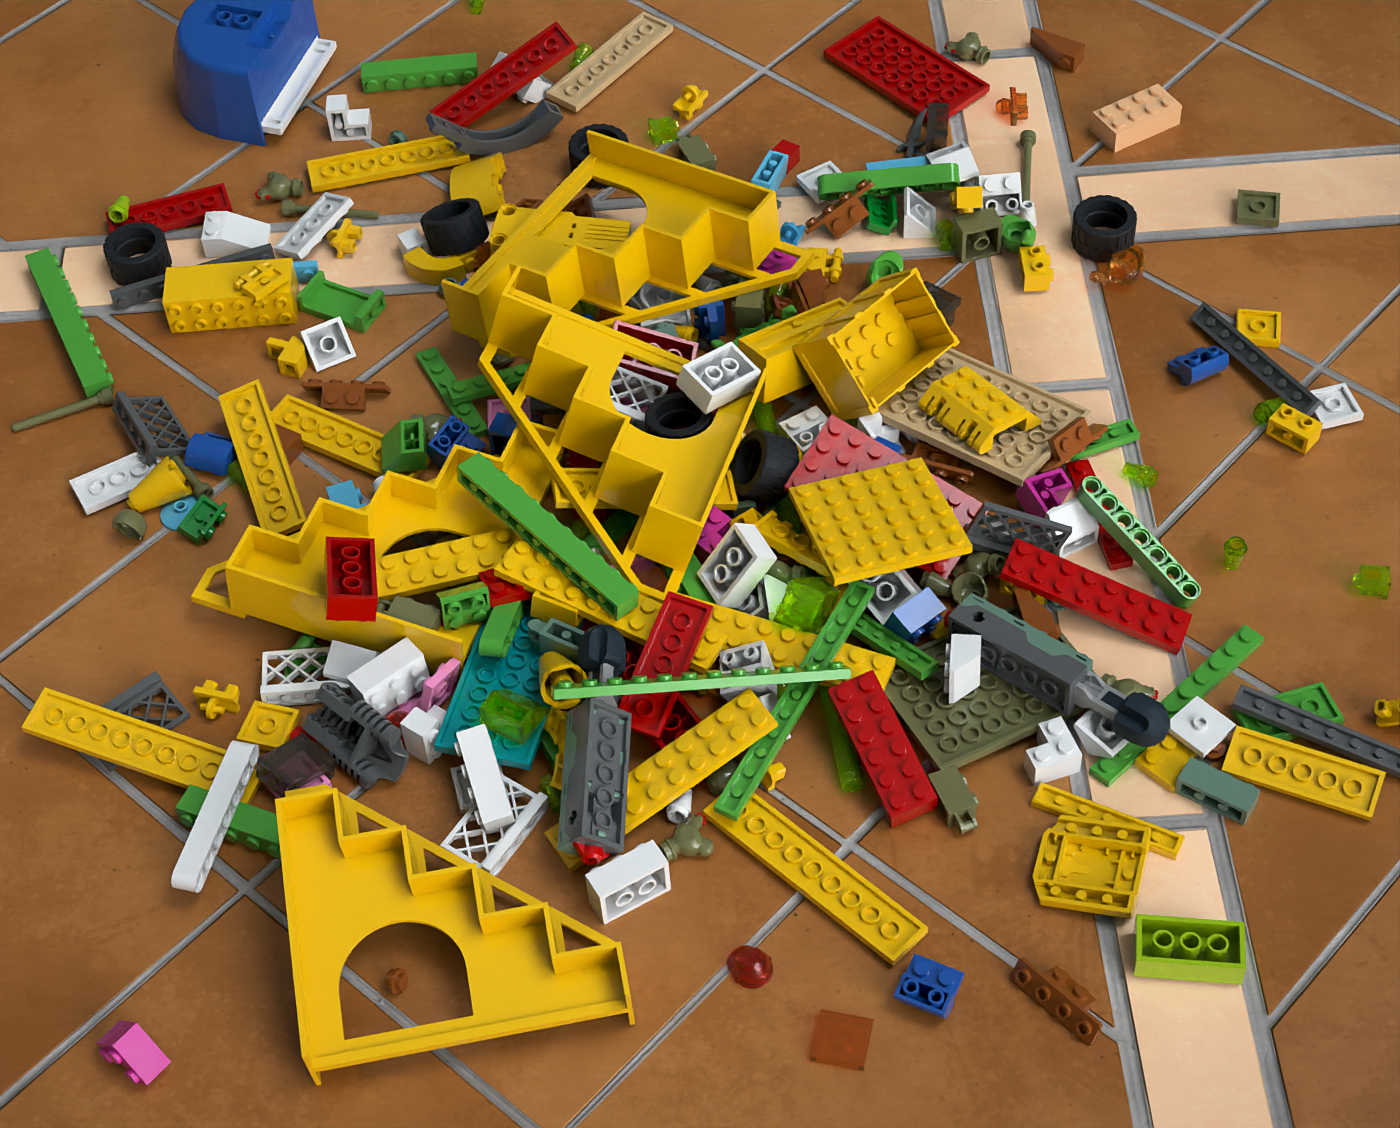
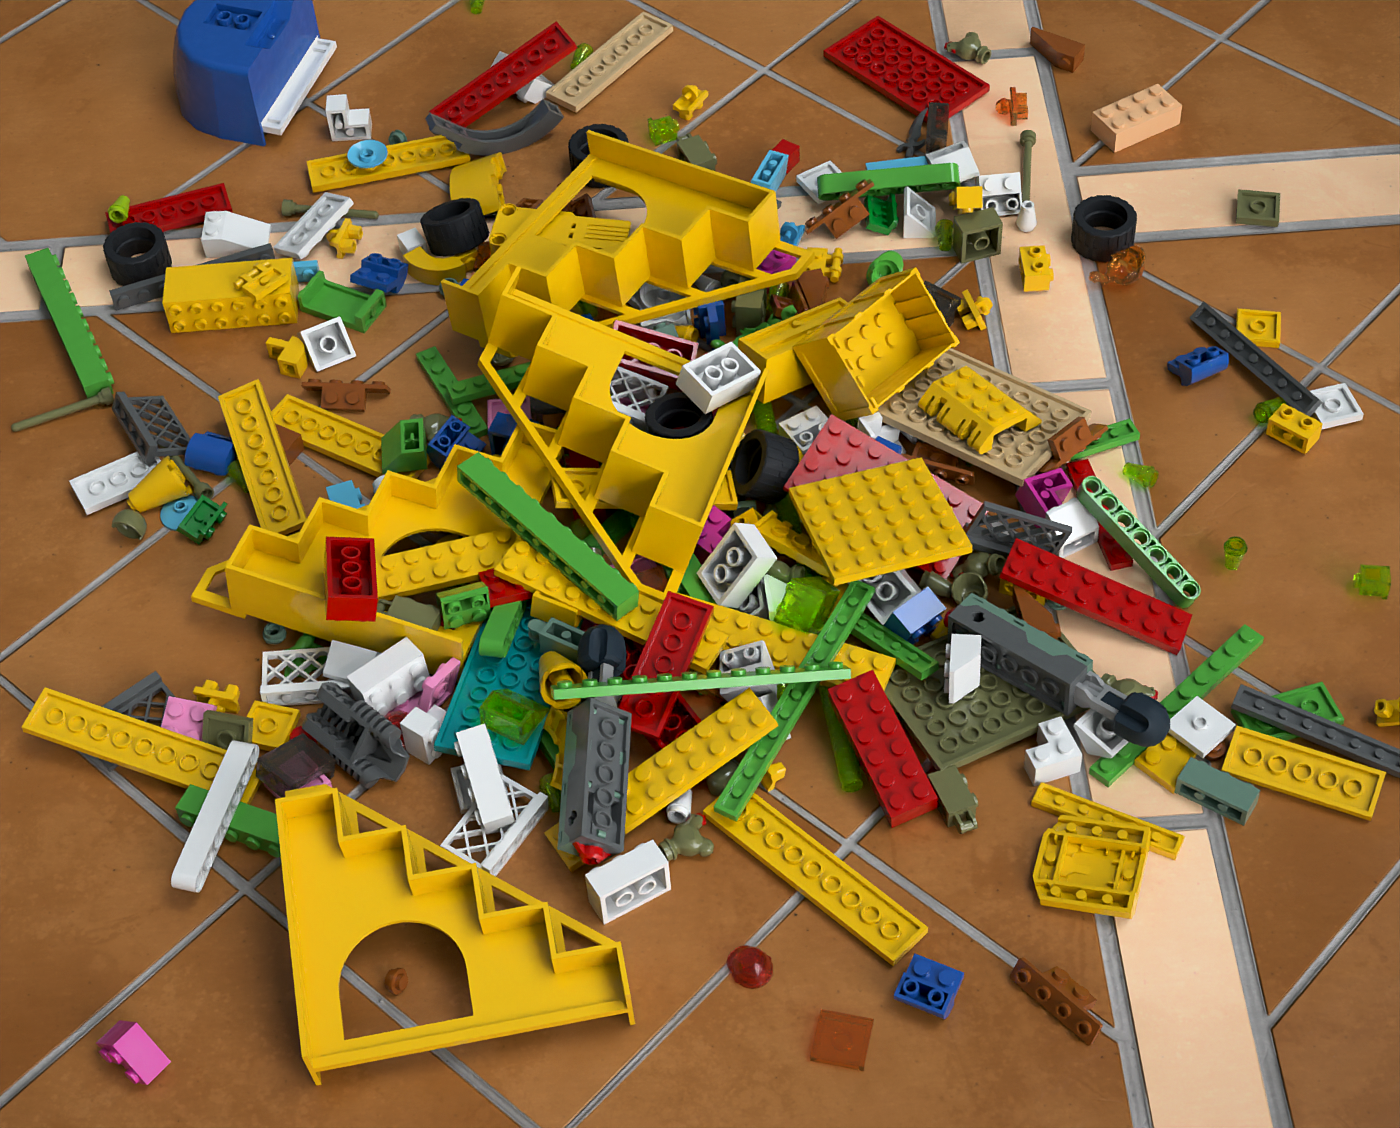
olive animal [255,171,304,200] -> none
bright green brick [361,52,479,93] -> none
bright green piece [1001,215,1036,253] -> none
lime brick [1133,914,1246,985] -> none
none -> bright pink plate [161,696,217,741]
none -> olive plate [202,710,253,750]
none -> sand green plate [263,622,287,644]
none -> medium azure dish [347,140,388,168]
none -> blue brick [350,253,408,294]
none -> yellow hips [954,289,993,331]

